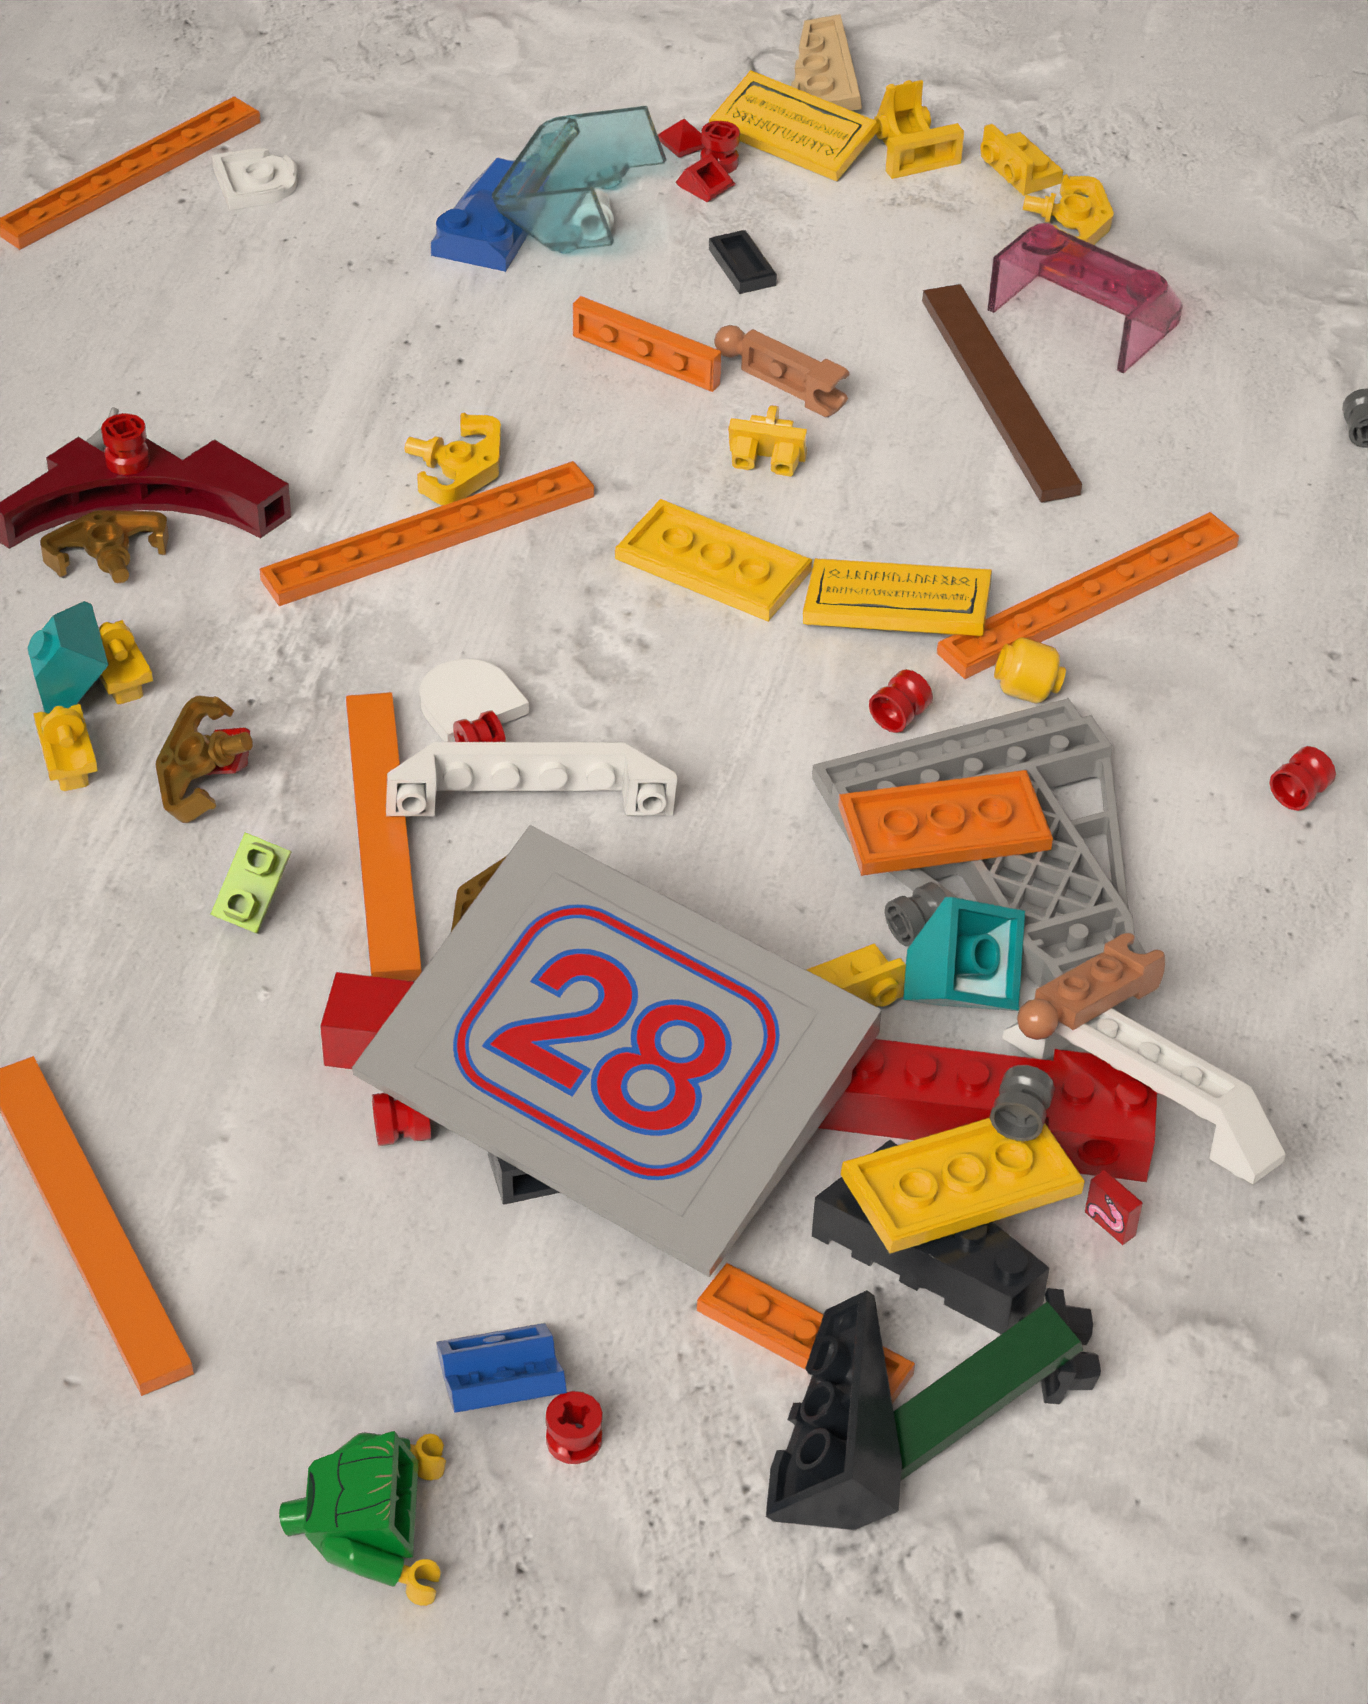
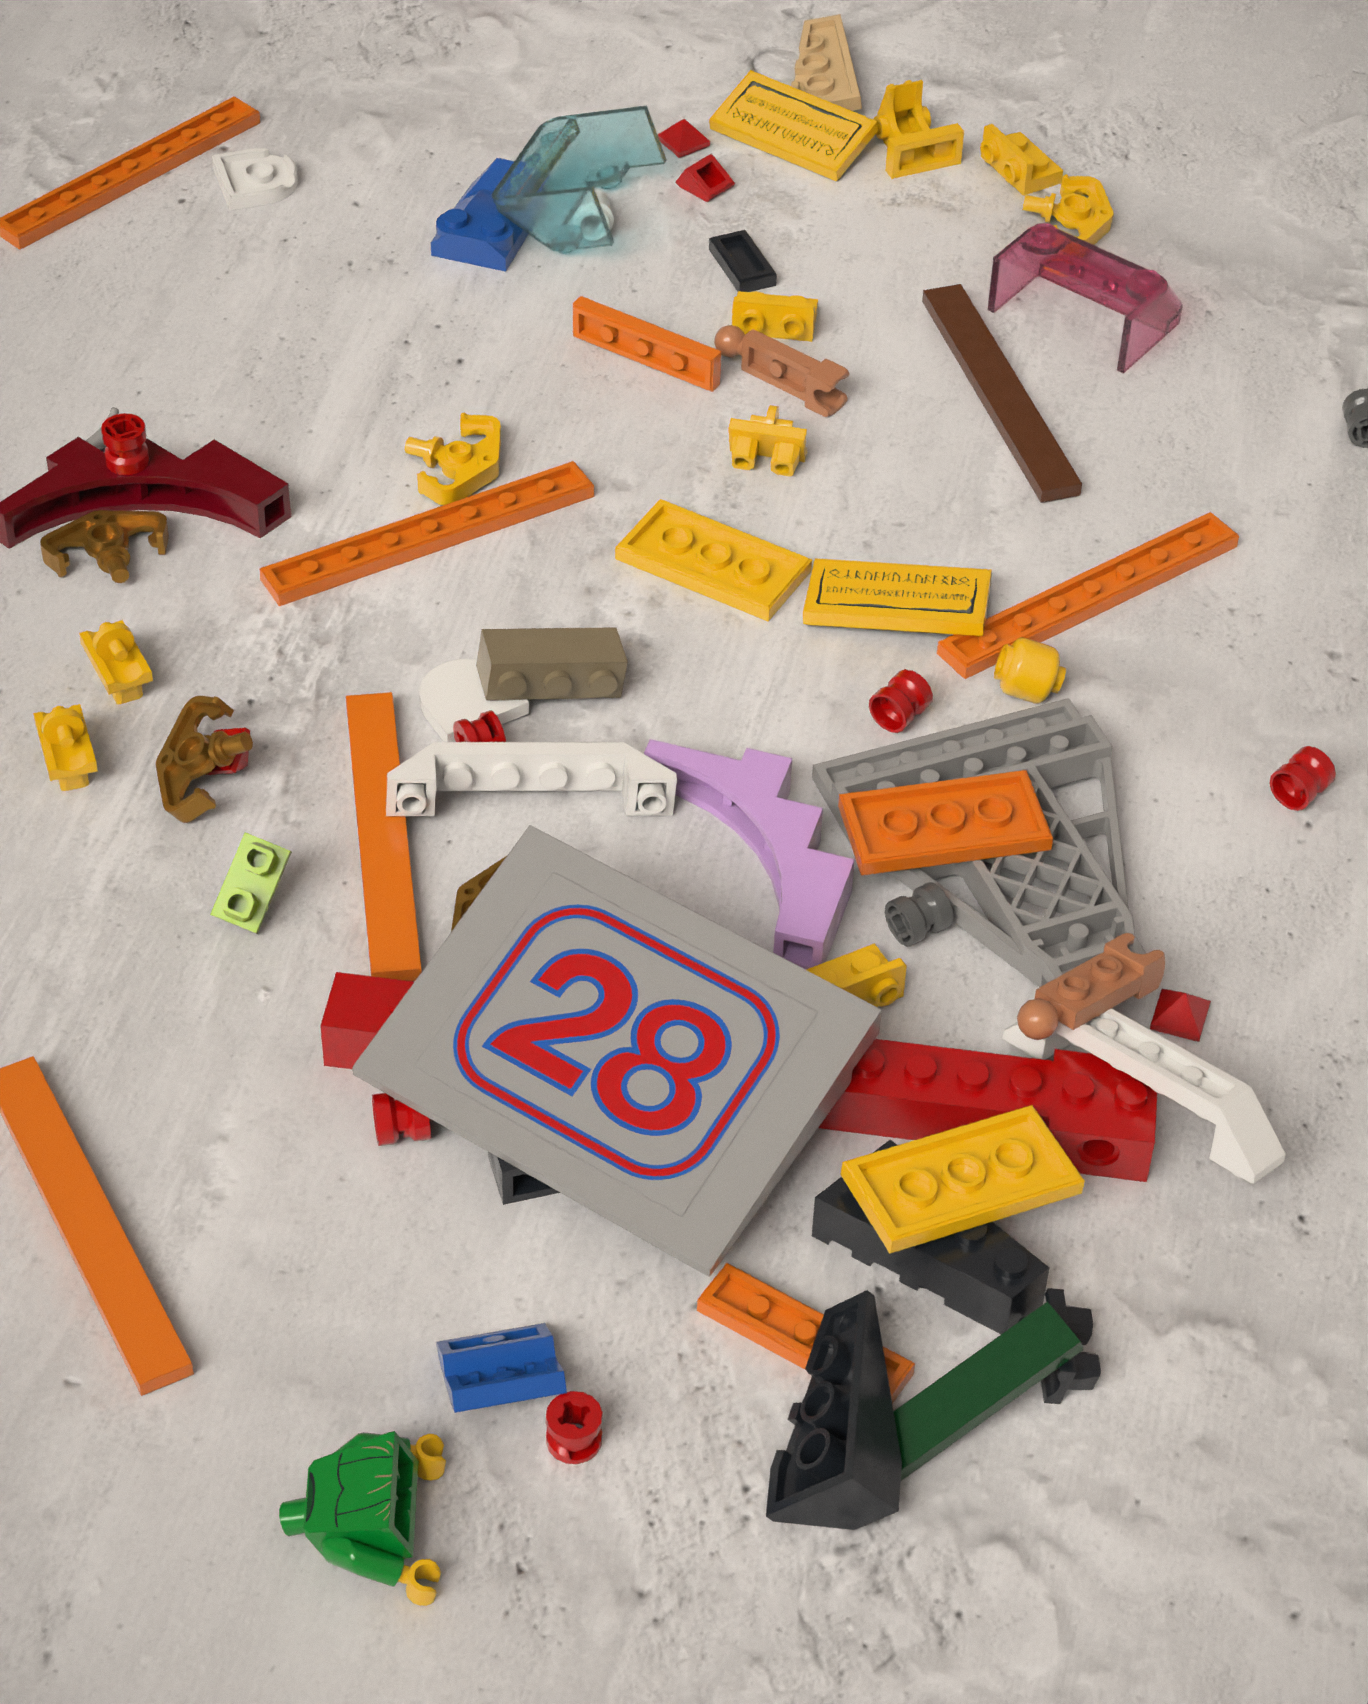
teal slope [27,601,109,713] -> none
red wheel [700,120,740,173] -> none
teal slope [903,897,1025,1011] -> none
dark grey wheel [990,1065,1055,1141] -> none
red tile [1085,1170,1143,1245] -> none
none -> dark tan brick [476,627,628,700]
none -> lavender arch [644,739,855,970]
none -> yellow bracket [732,291,818,342]
none -> red slope [1150,988,1211,1042]

